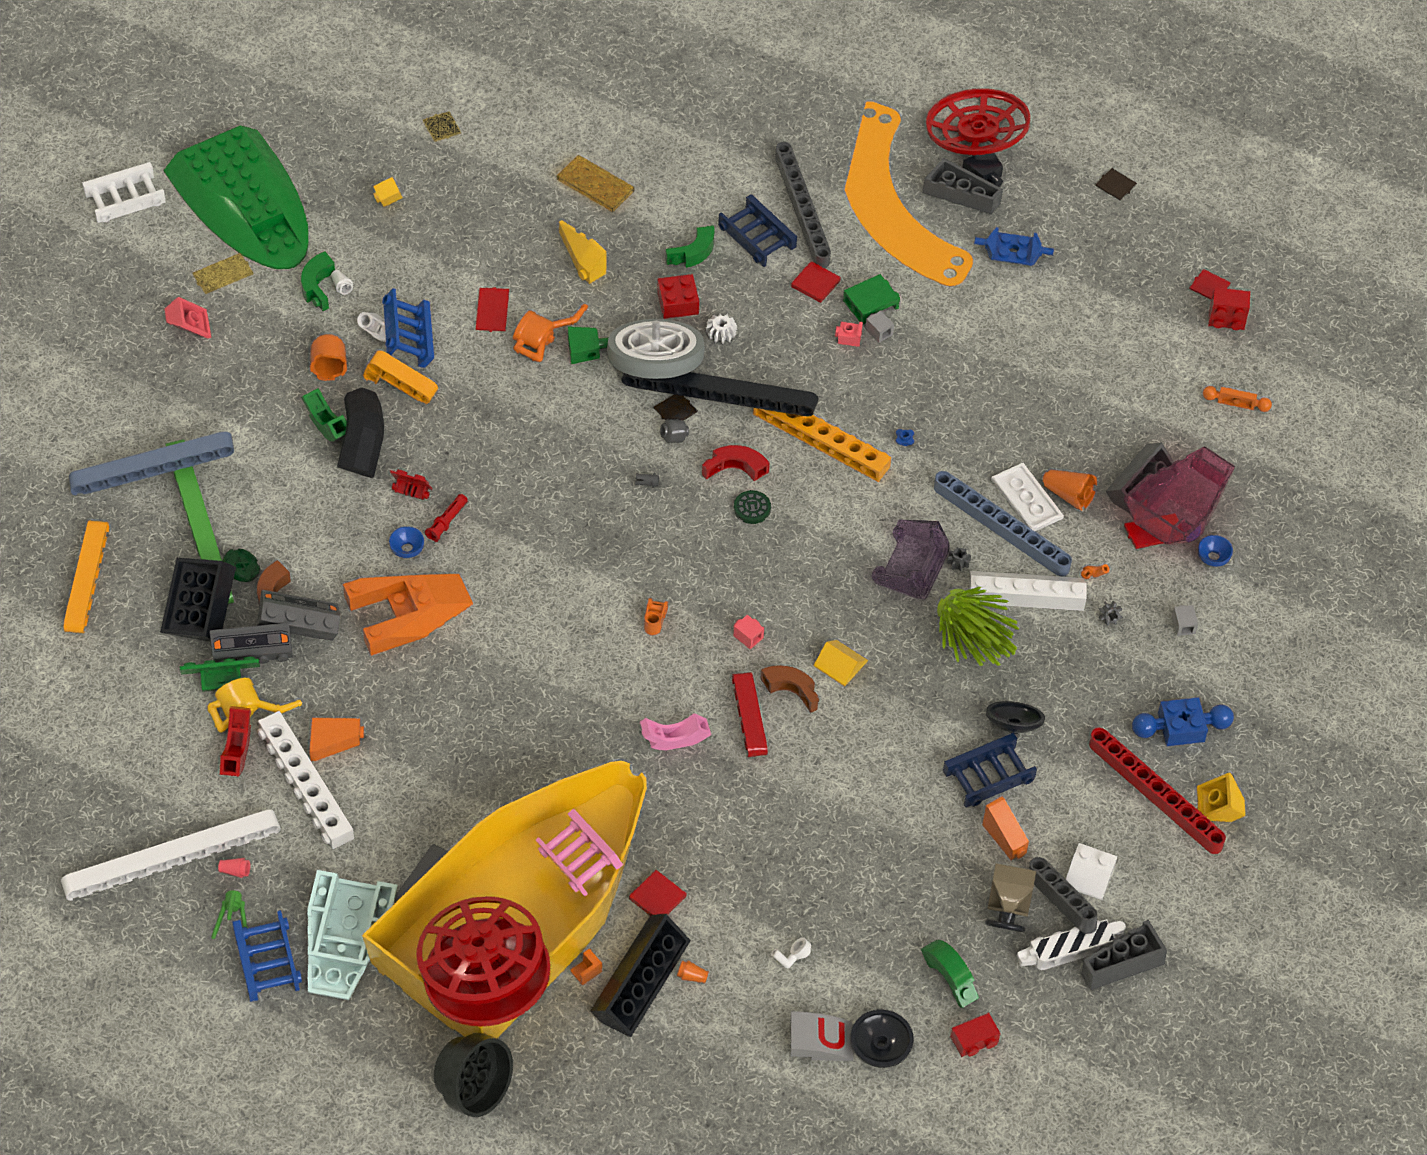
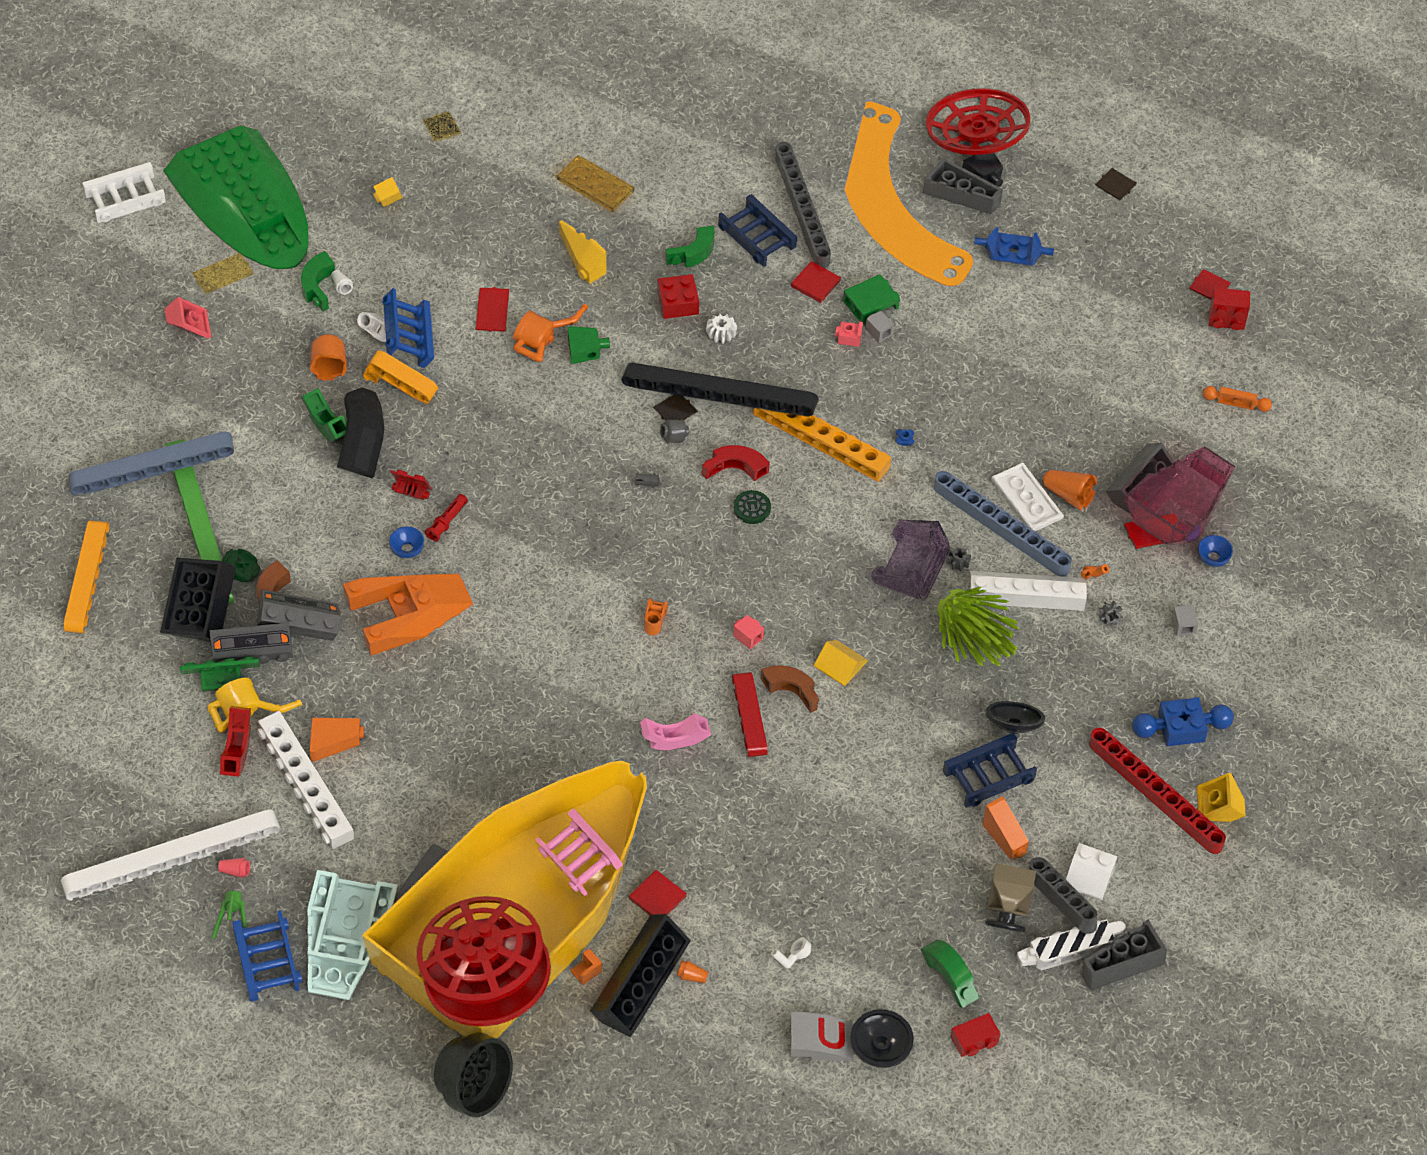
wheel [607,319,705,379] -> none

